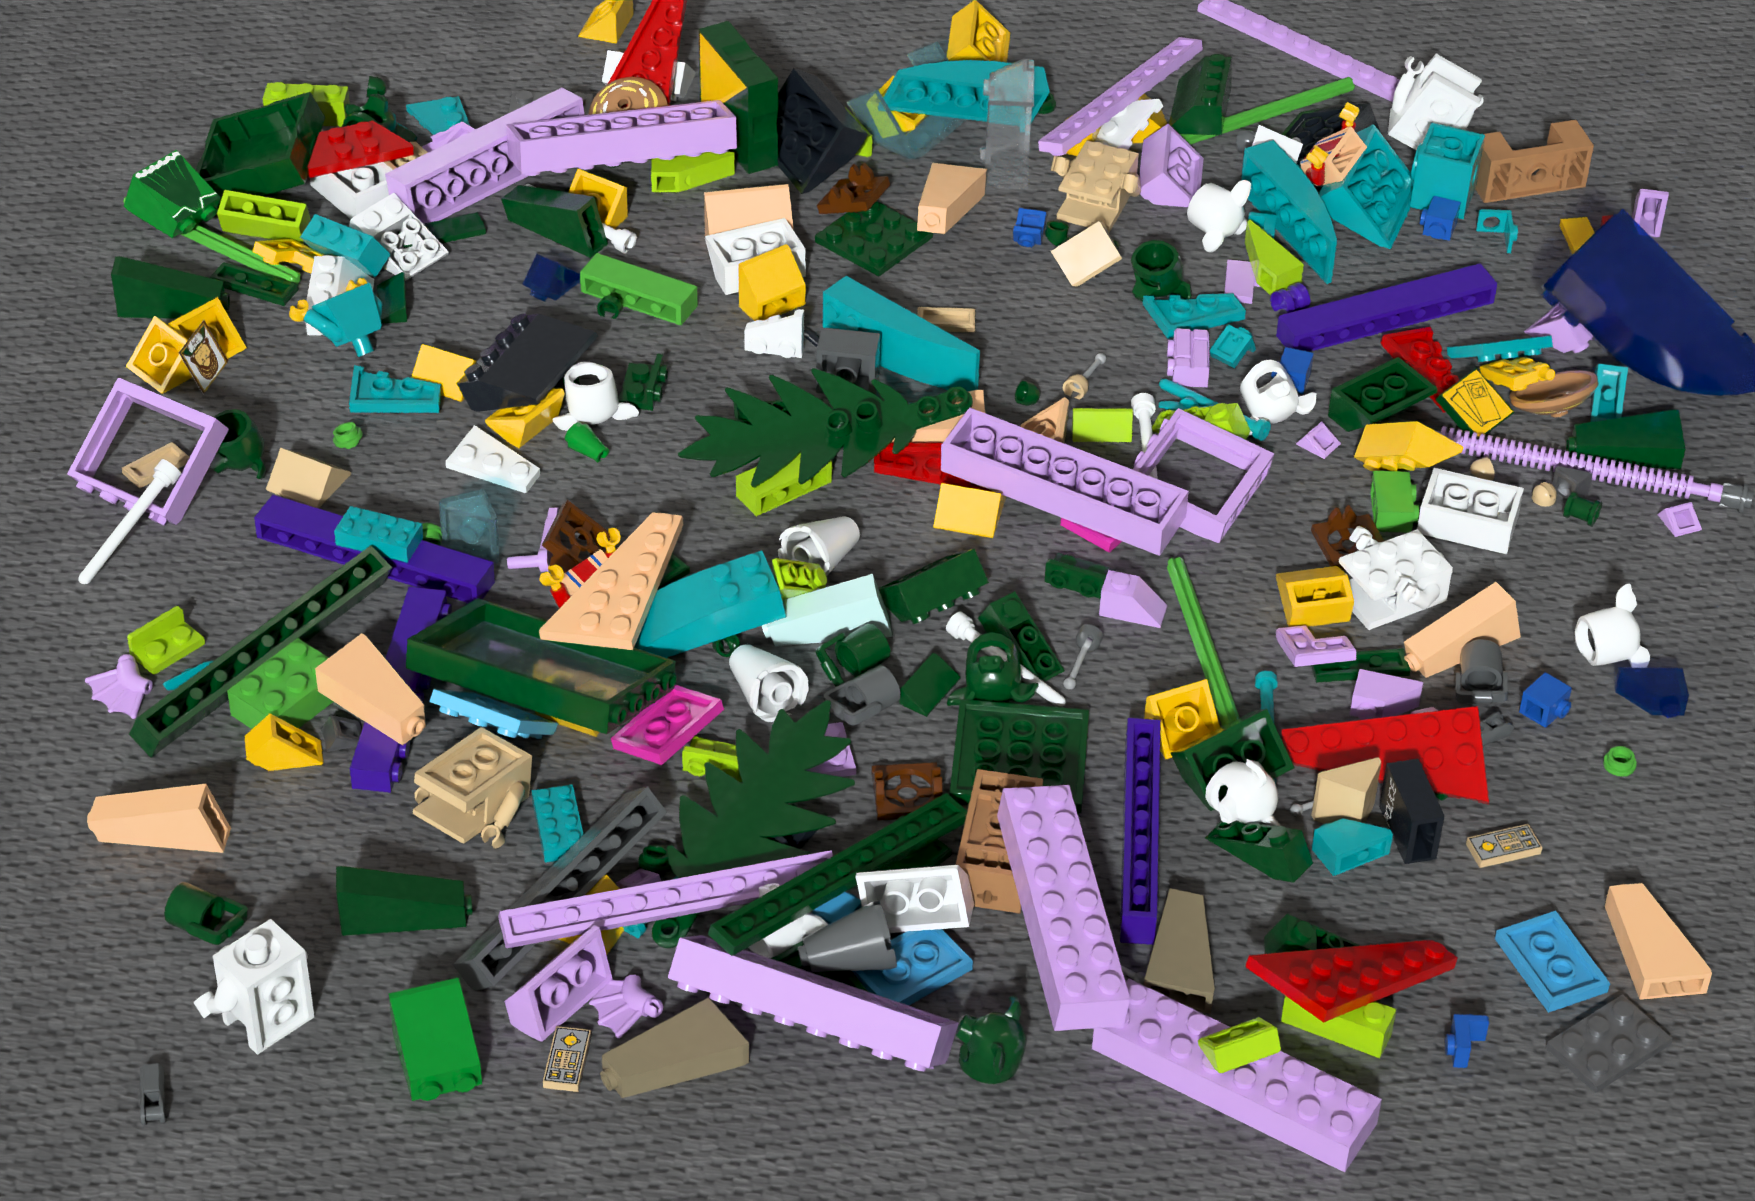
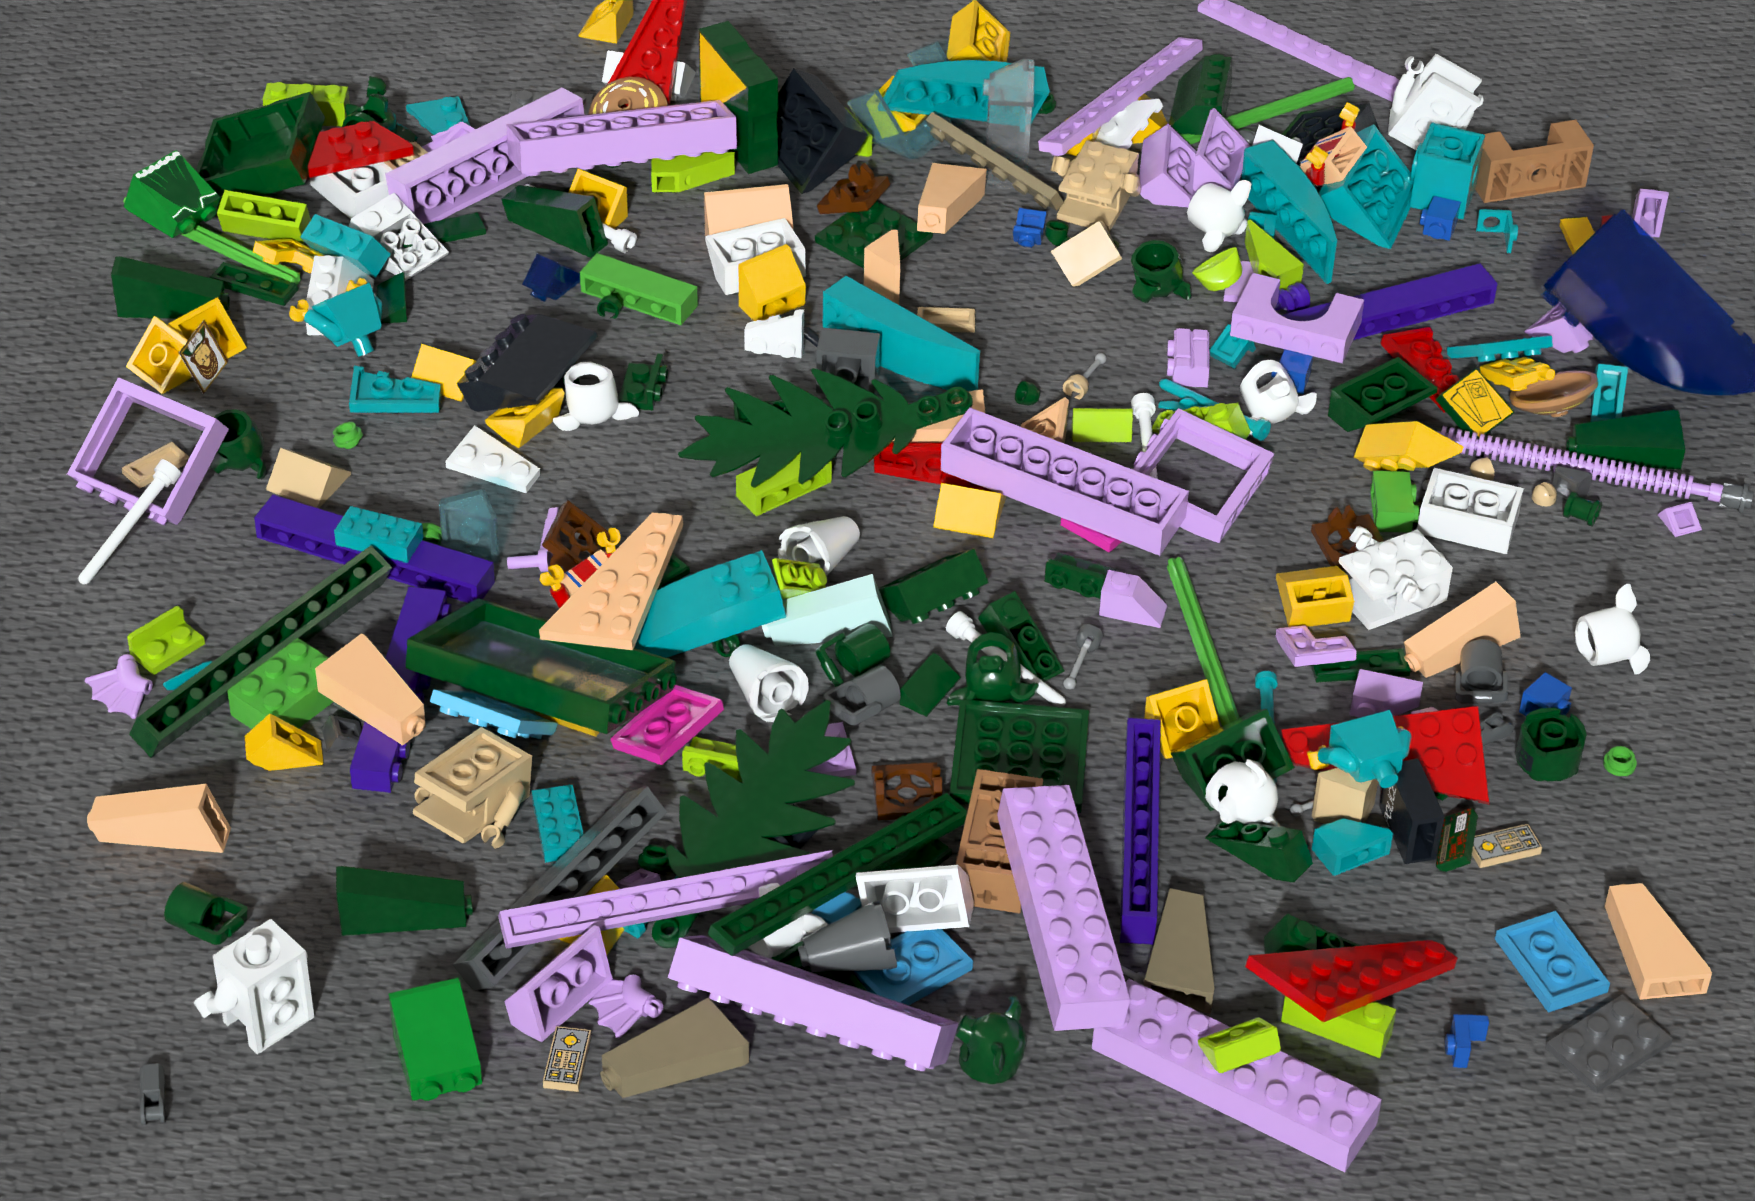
green cone [565,422,609,463] -> none
teal wing [1143,294,1246,339] -> none
lavender slope [1296,421,1341,459] -> none
clear blue slope [1614,667,1689,718] -> none
none -> light nougat slope [864,230,900,305]
none -> dark tan plate [926,112,1064,211]
none -> lime piece [1192,247,1243,291]
none -> lavender slope [1193,108,1250,192]
none -> lavender arch [1230,273,1364,363]
none -> teal torso [1307,710,1412,788]
none -> dark green tile [1436,808,1478,872]
none -> dark green brick [1515,708,1587,781]

